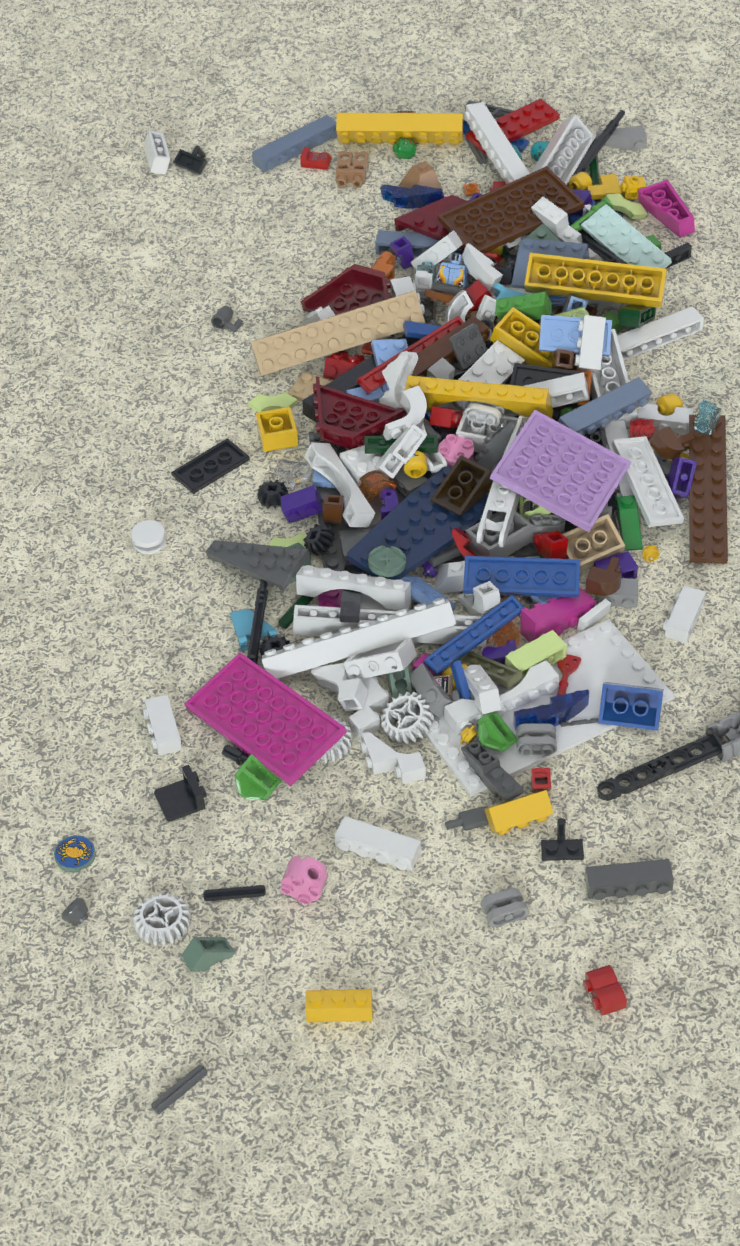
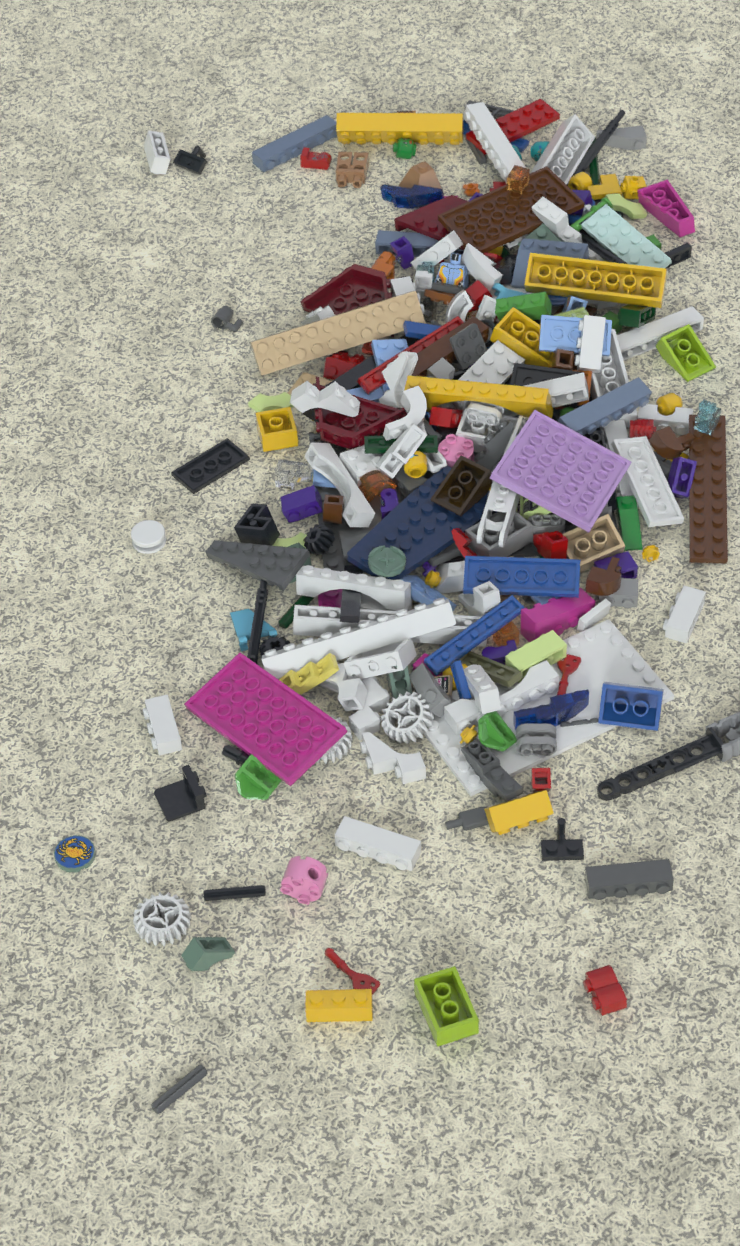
dark grey cone [61,897,88,925] -> none
black gear [257,479,288,509] -> none
light grey brick [480,888,529,928] -> none
none -> black brick [234,503,280,546]
none -> light yellow slope [279,653,339,695]
none -> white arch [290,381,360,417]
none -> red piece [325,948,380,995]
none -> lime brick [414,966,479,1047]
none -> yellow plate [424,570,441,588]
none -> clear orange brick [507,165,530,194]
none -> lime slope [655,324,716,382]

